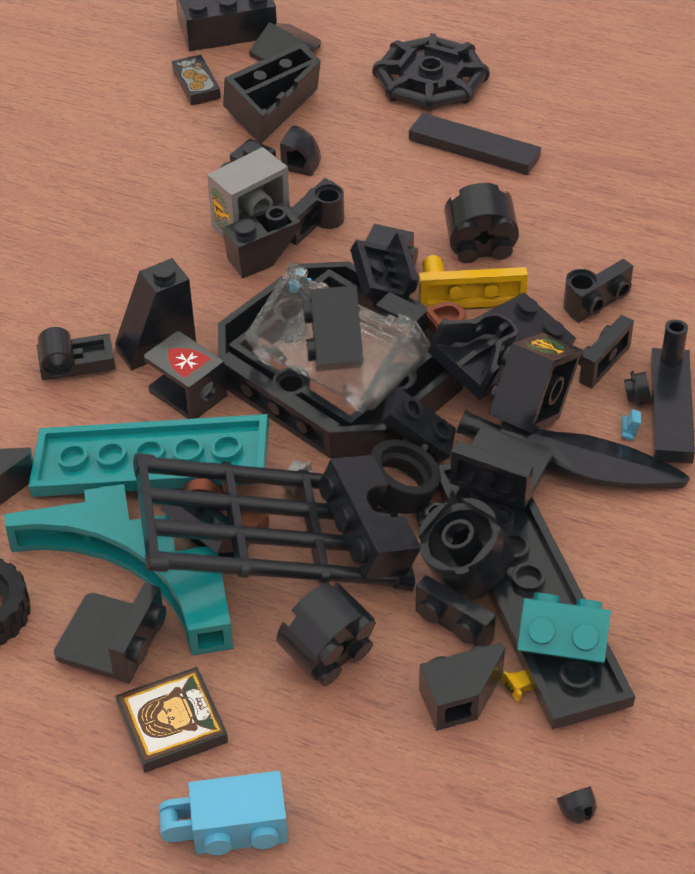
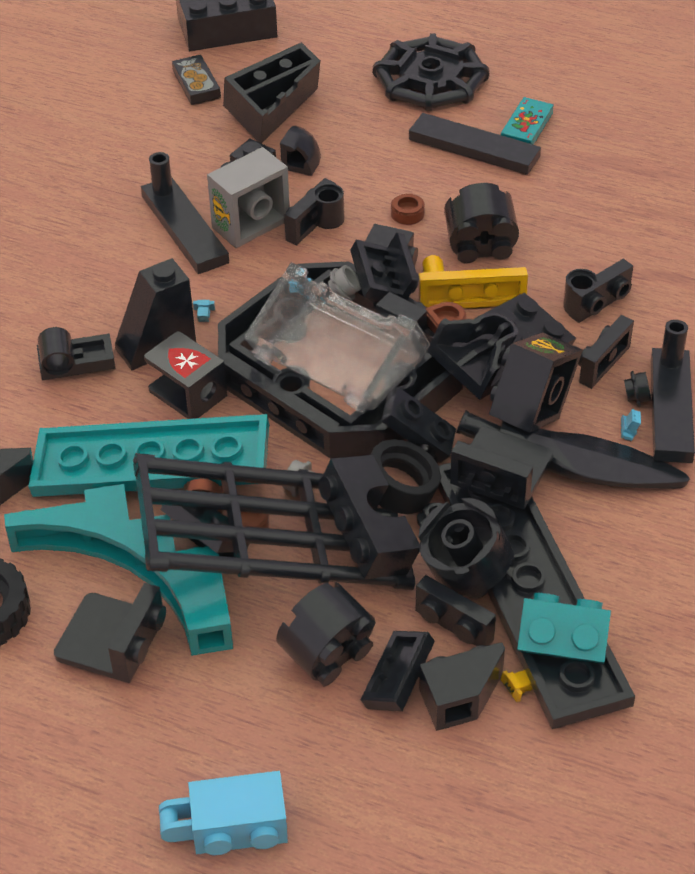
tile [115,667,228,773] -> none
black slope [222,202,301,279] -> none
black slope [249,22,321,61] -> none
black brick [303,286,364,372] -> none
black hinge [556,786,597,824] -> none
none -> black piece [141,152,229,274]
none -> medium azure piece [193,300,215,322]
none -> light grey plate [328,265,361,300]
none -> black plate [360,631,435,712]
none -> copper tile [391,194,425,225]
none -> teal tile [501,97,554,145]

